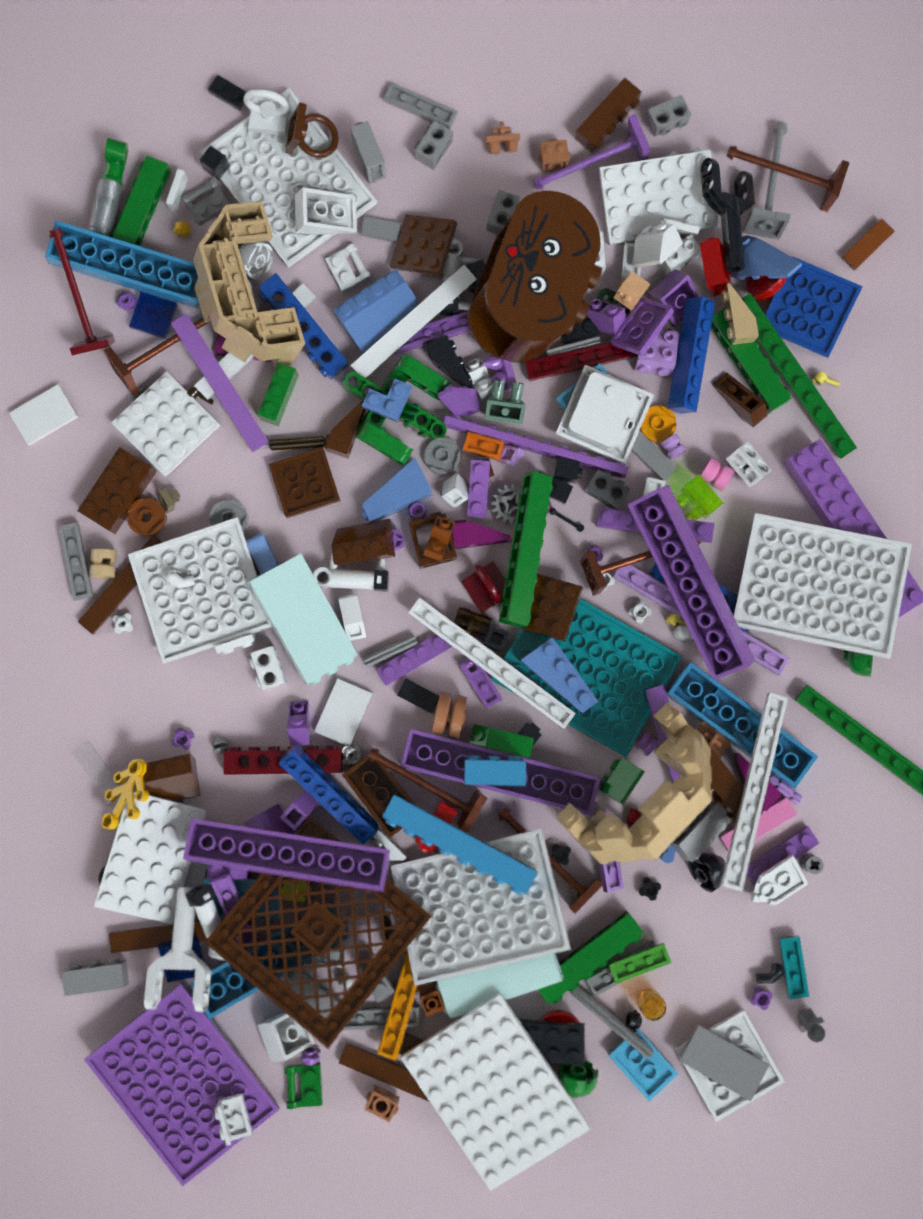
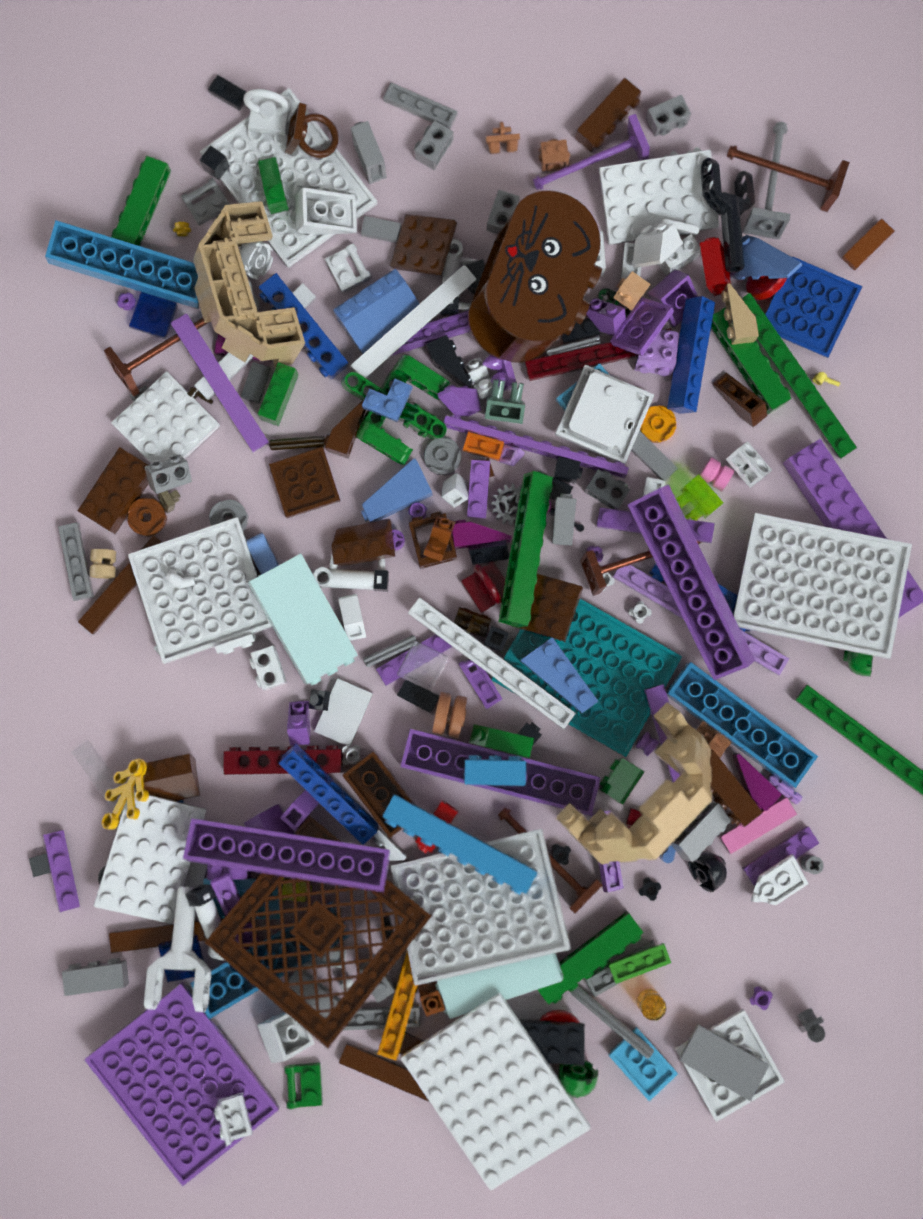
white tile [9,384,78,446] -> none
dark red tile [49,228,115,356] -> none
piece [87,138,129,237] -> none
white plate [113,613,134,634] -> none
white tile [166,169,188,212] -> none
medium lavender plate [172,728,194,750] -> none
light grey hinge [212,738,229,754] -> none
medium lavender plate [300,1047,321,1065] -> none
nougat head [364,1084,400,1123] -> none
copper tile [367,748,487,833] -> none
black plate [626,1010,642,1033] -> none
lavender wheel [661,434,687,460] -> none
light yellow hand [666,614,687,626] -> none
white cylinder [674,625,693,642] -> none
white plate [720,692,788,892] -> none
black arm [756,963,784,984] -> none
teal plate [778,936,809,999] -> none
none -> dark grey tile [29,854,51,877]
none -> medium lavender plate [43,830,80,912]
none -> light grey brick [145,455,192,494]
none -> dark grey tile [241,362,271,404]
none -> green slope [258,157,289,214]
none -> black plate [309,690,330,711]
none -> clear tile [397,640,449,691]
none -> black plate [469,540,510,565]
none -> light grey window [552,494,576,546]

